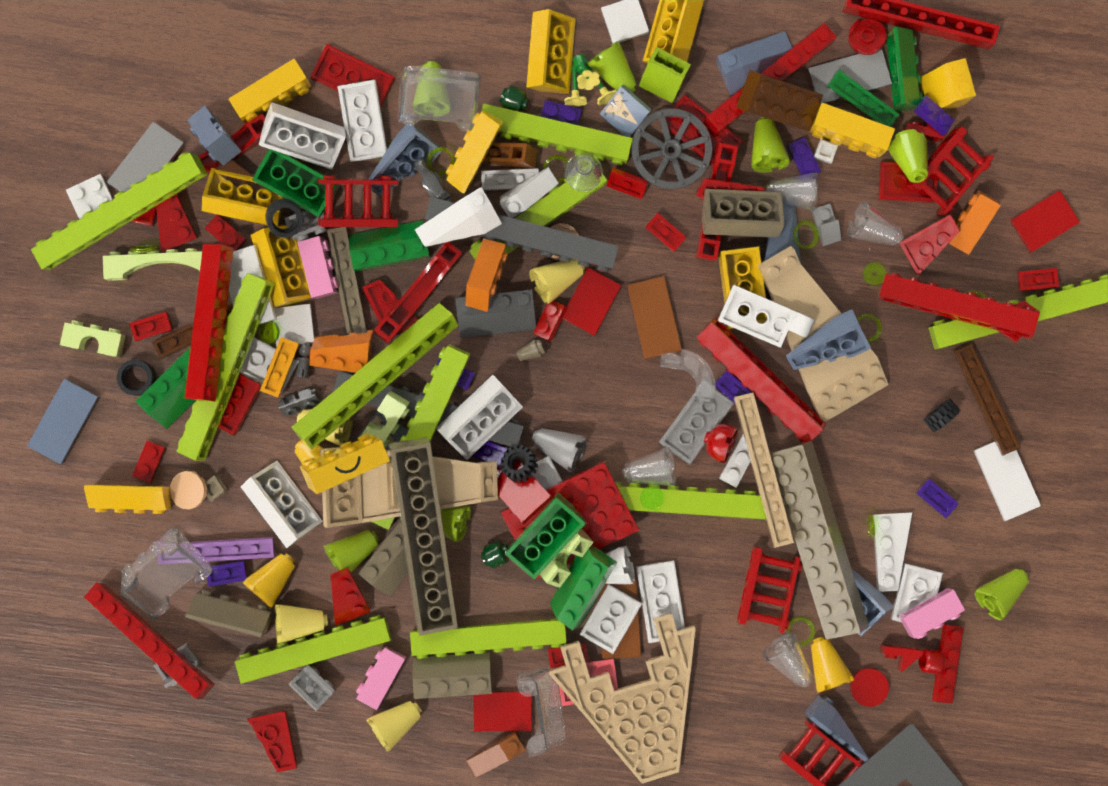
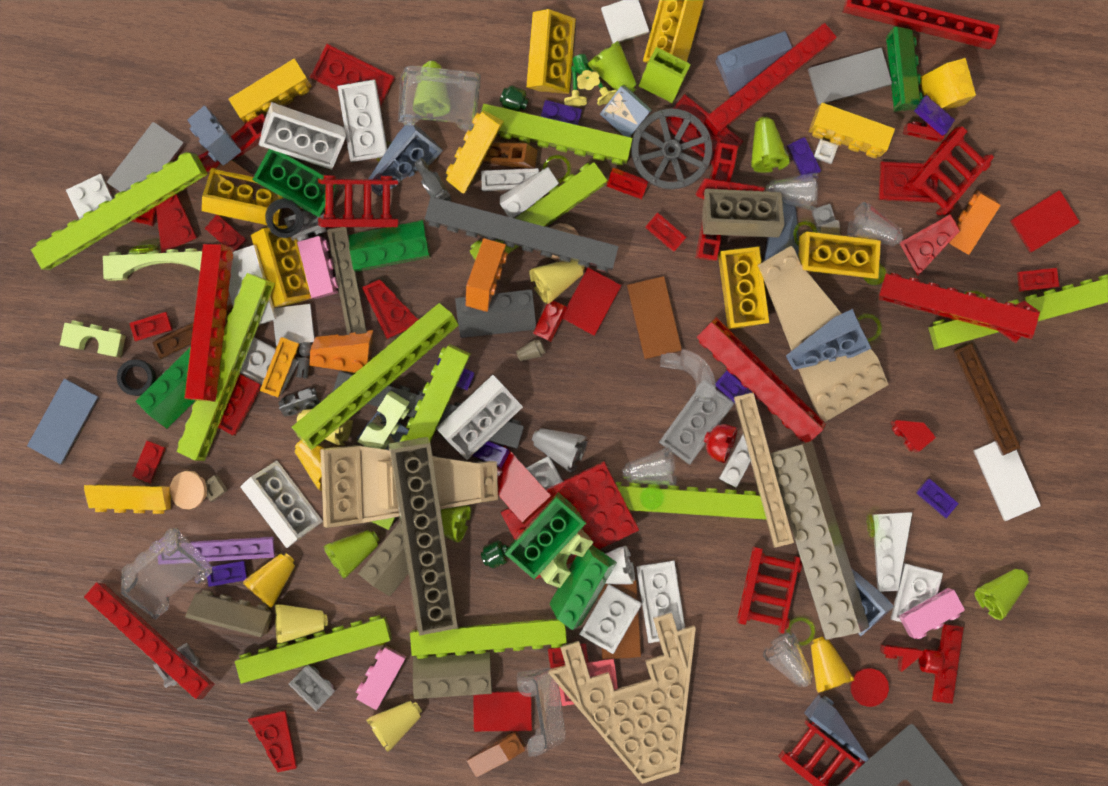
clear neon green wheel [259,321,280,344] -> none
yellow brick [300,434,390,494] -> none
red wing [330,567,371,626] -> none
red arch [373,242,462,345] -> none
white wedge [415,188,502,247] -> none
clear neon green piece [427,147,454,175] -> none
black tyre [500,445,538,483] -> none
clear cone [564,153,603,192] -> none
white hinge [718,285,815,348] -> none
reddish brown brick [736,70,823,132] -> none
green plate [826,70,899,127] -> none
red tile [848,18,887,55] -> none
lime cone [888,129,928,183] -> none
black tyre [923,398,961,432] -> none
none -> yellow slope [798,232,881,279]
none -> red slope [890,420,936,452]

